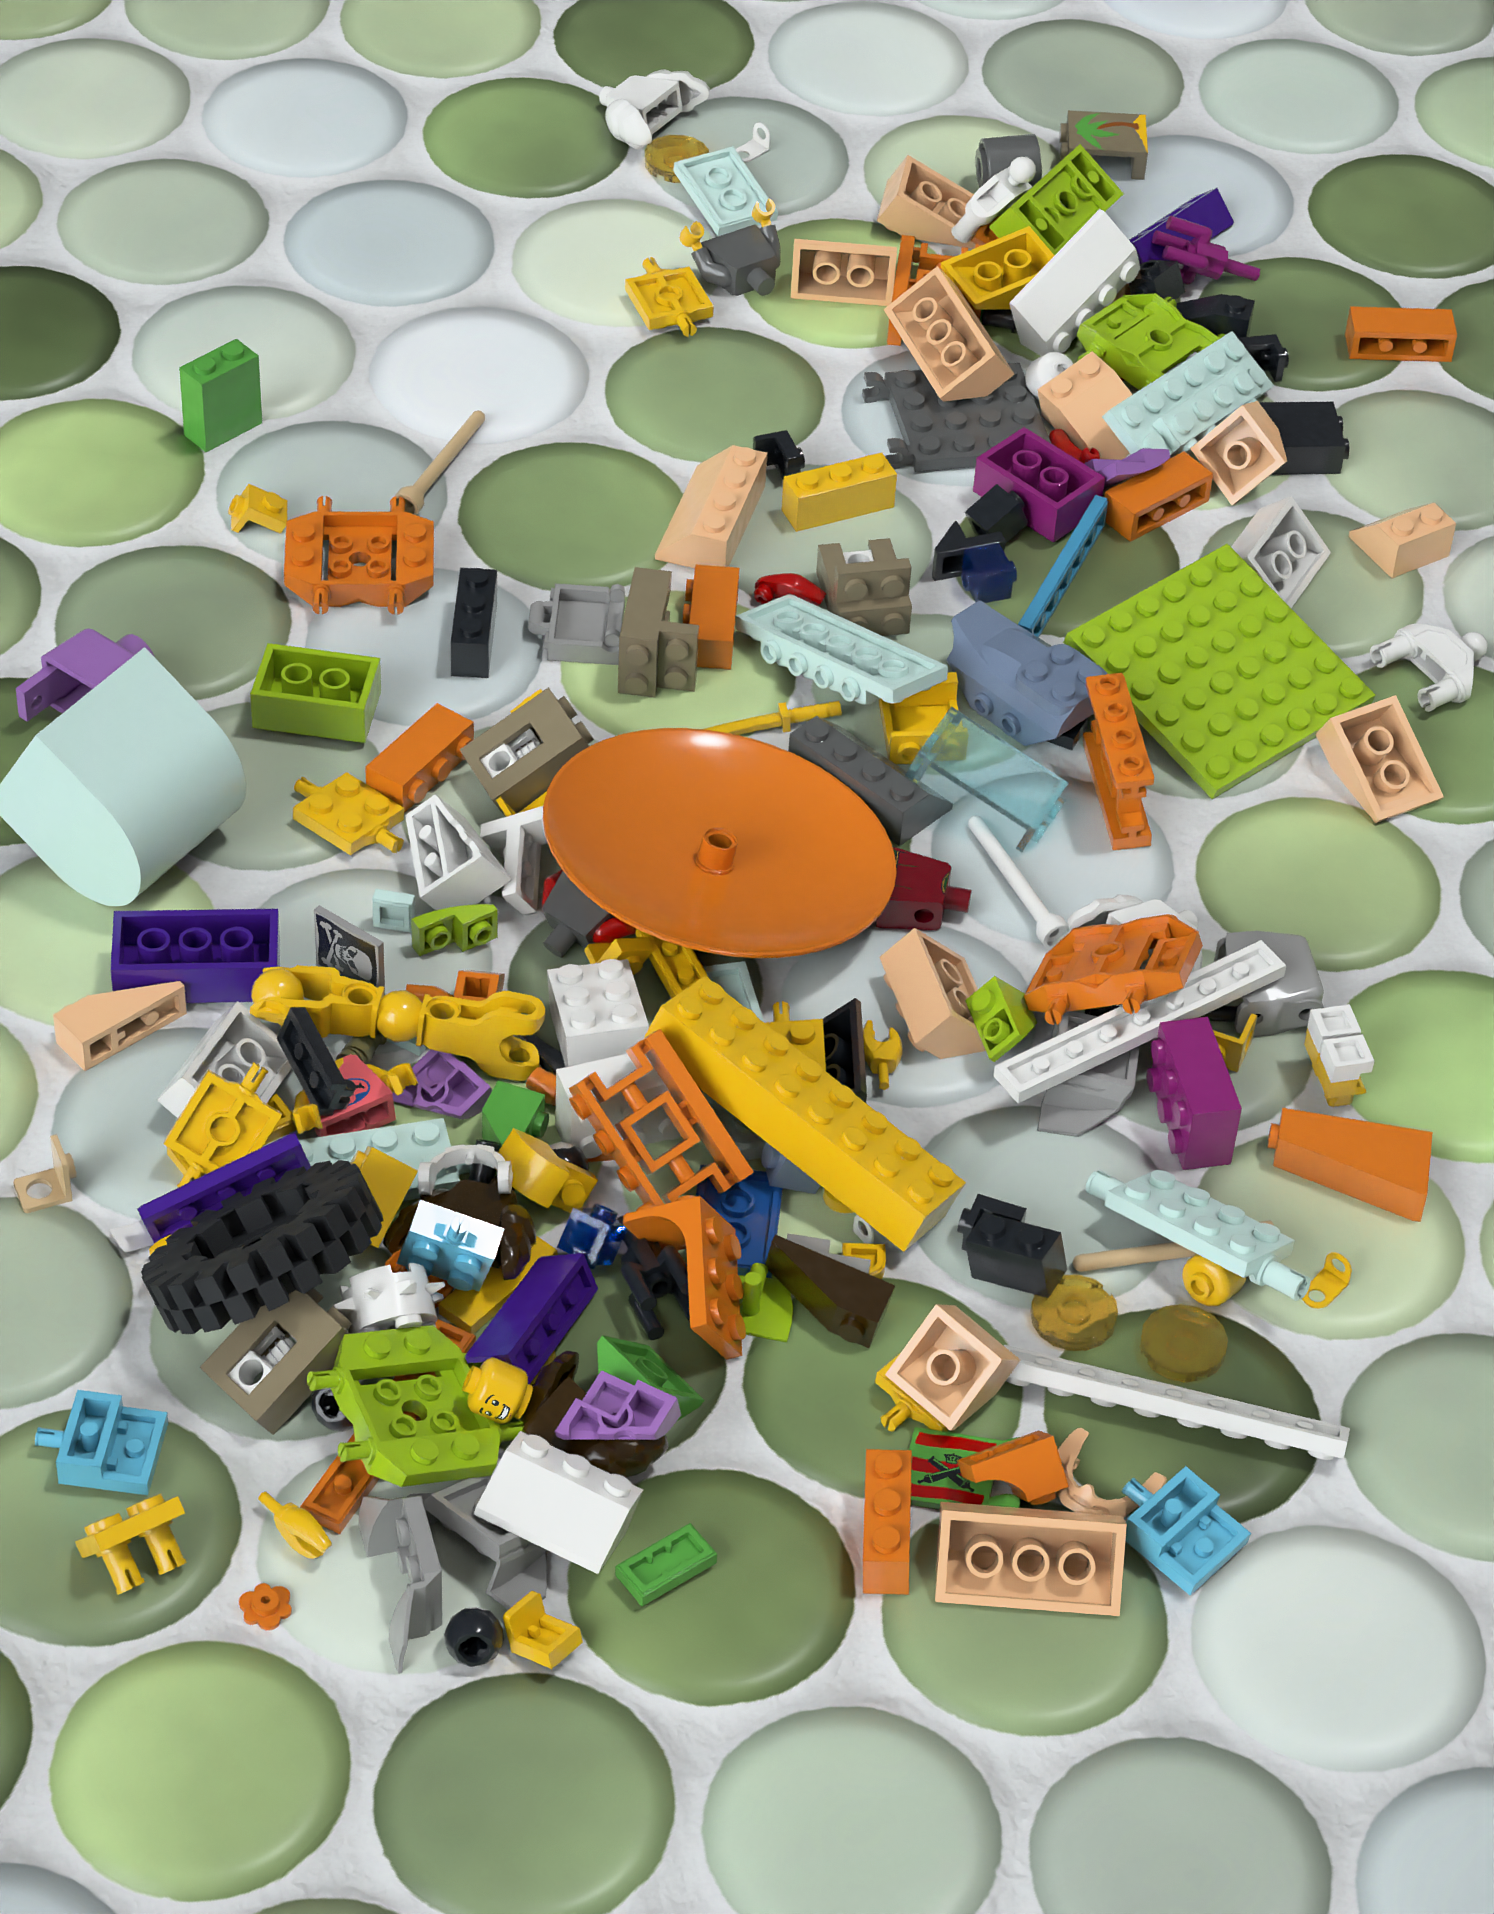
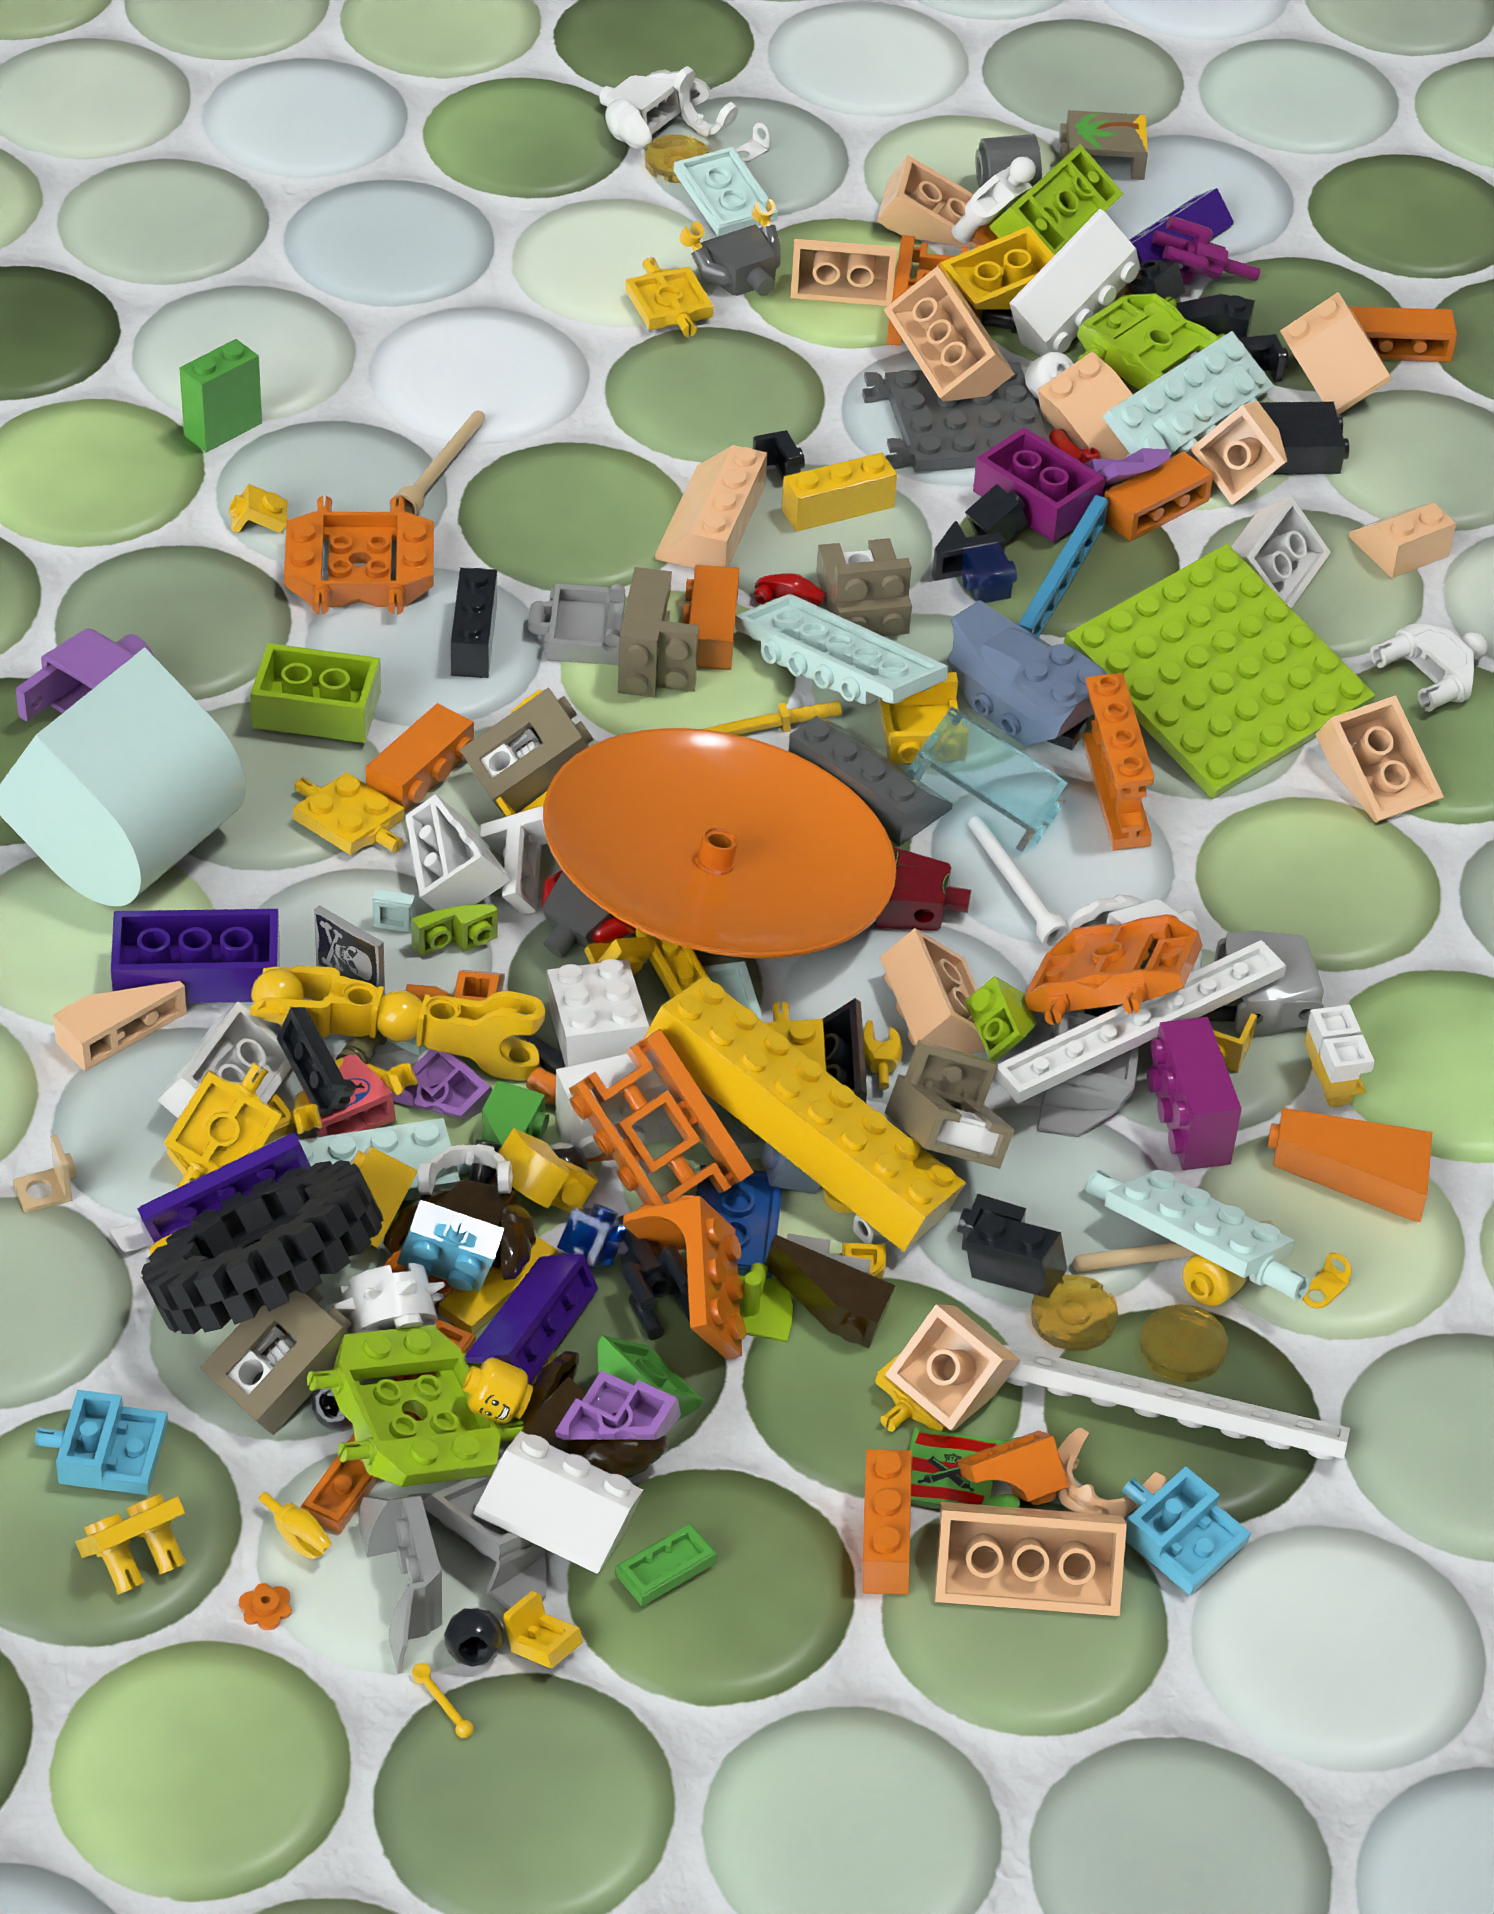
none -> yellow hinge [412,1663,474,1738]
none -> white piece [673,66,739,137]
none -> dark tan brick [885,1040,1015,1169]
none -> light nougat slope [1280,292,1393,416]

